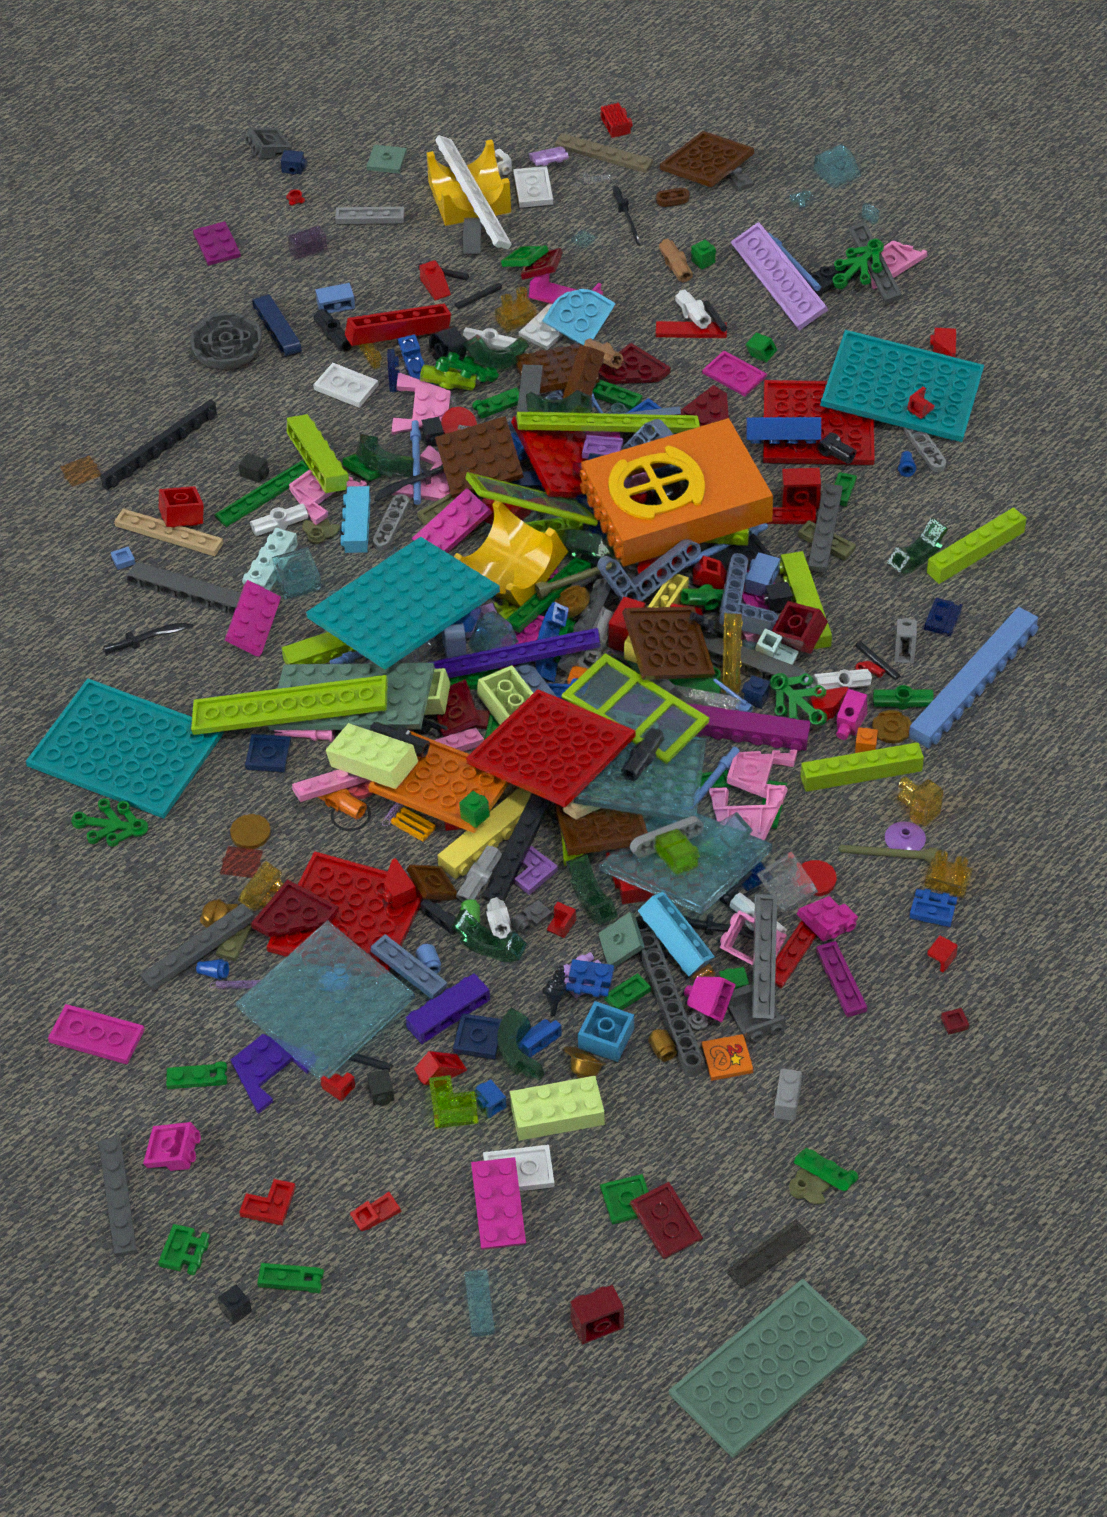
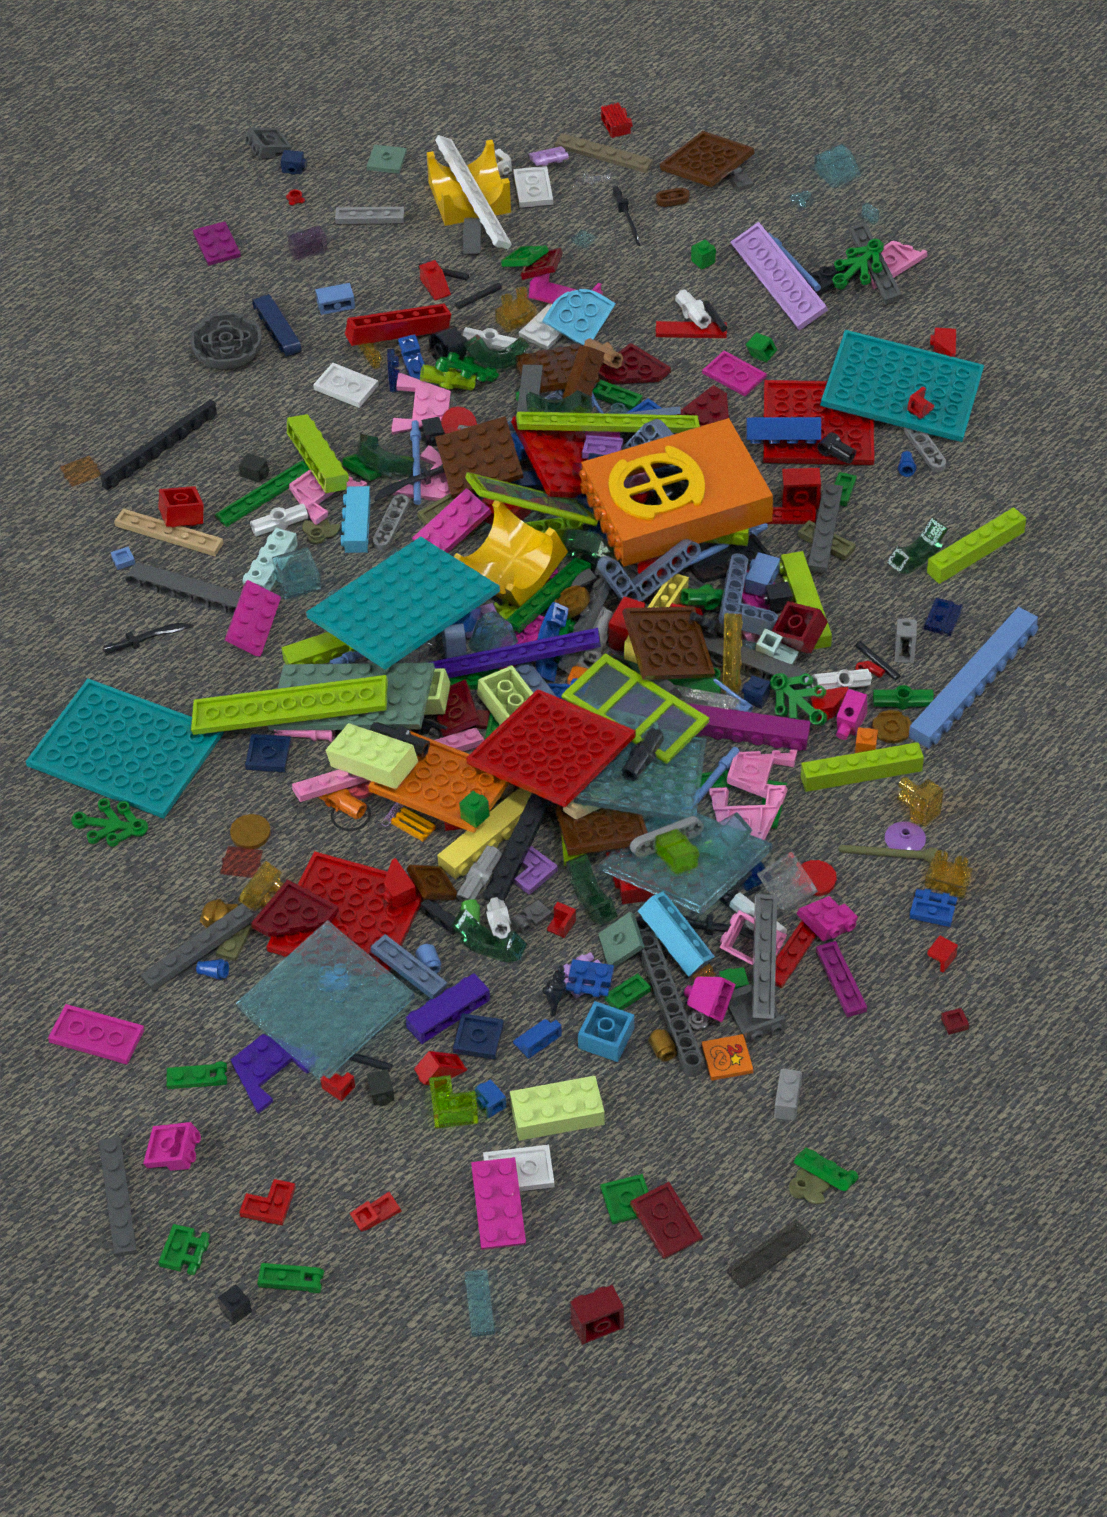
lavender piece [210,980,272,989] -> none
black piece [313,309,352,352] -> none
green plate [472,387,519,419] -> none
clear green arch [497,1007,545,1081] -> none
olive piece [535,560,622,598] -> none
pearl gold piece [564,1046,606,1078] -> none
medium nougat piece [659,239,693,282] -> none
sand green plate [669,1279,868,1458] -> none
red slope [693,555,727,589] -> none

